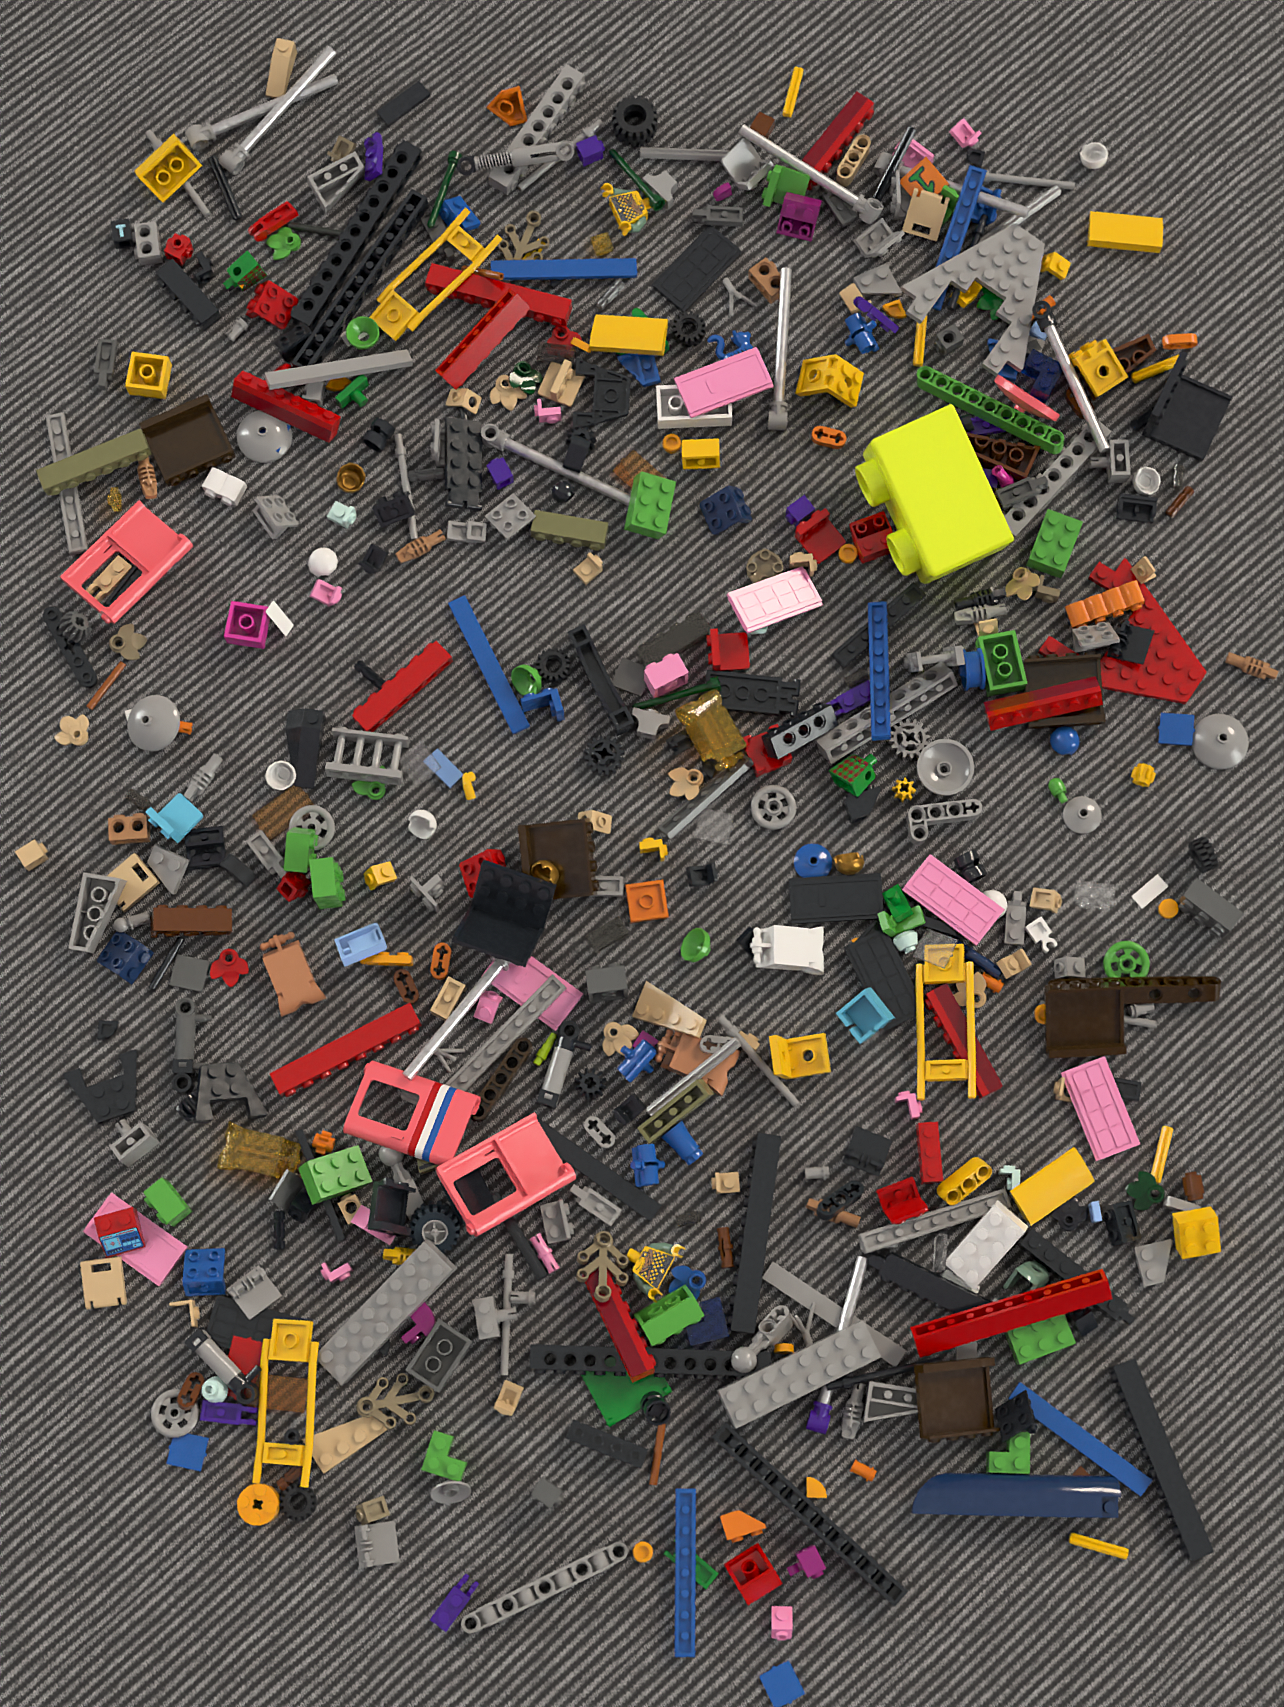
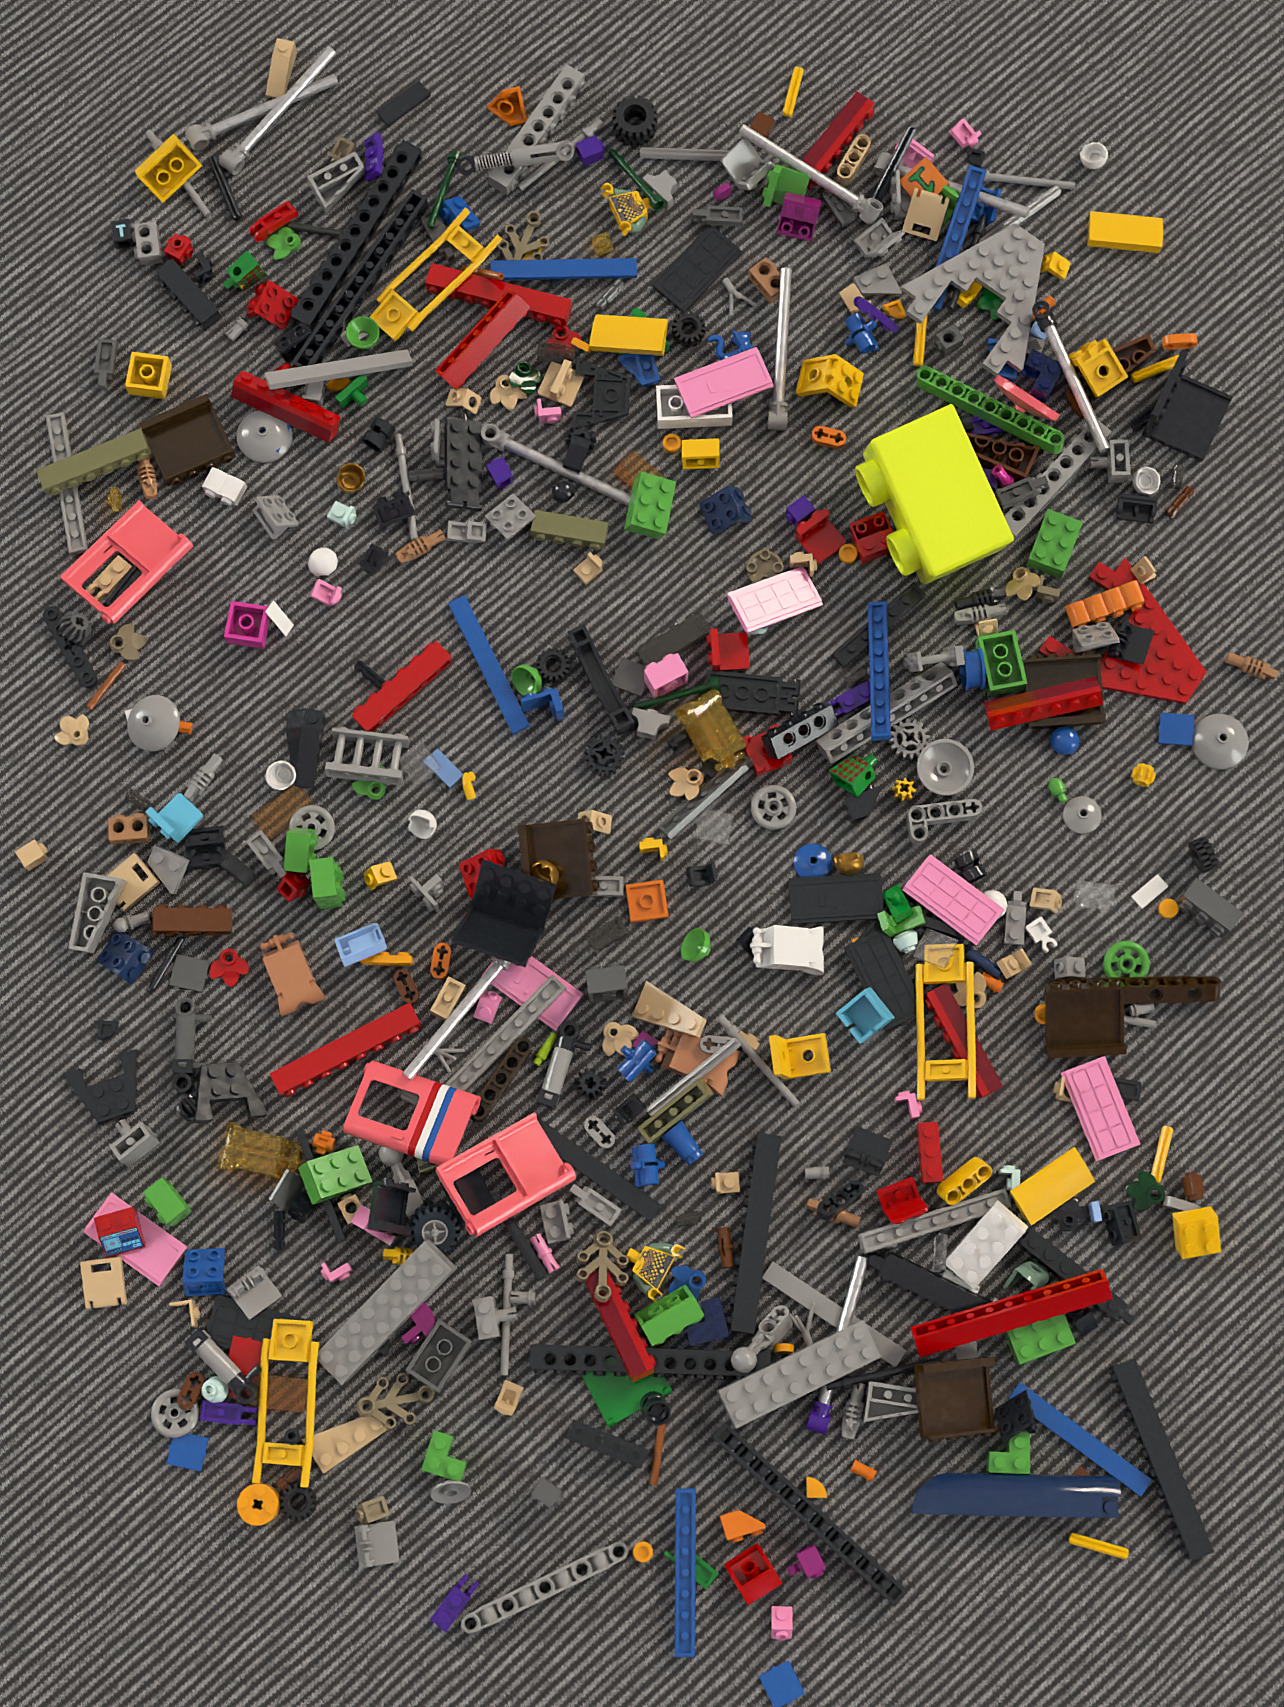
light grey wing [1133,1239,1172,1287] -> none

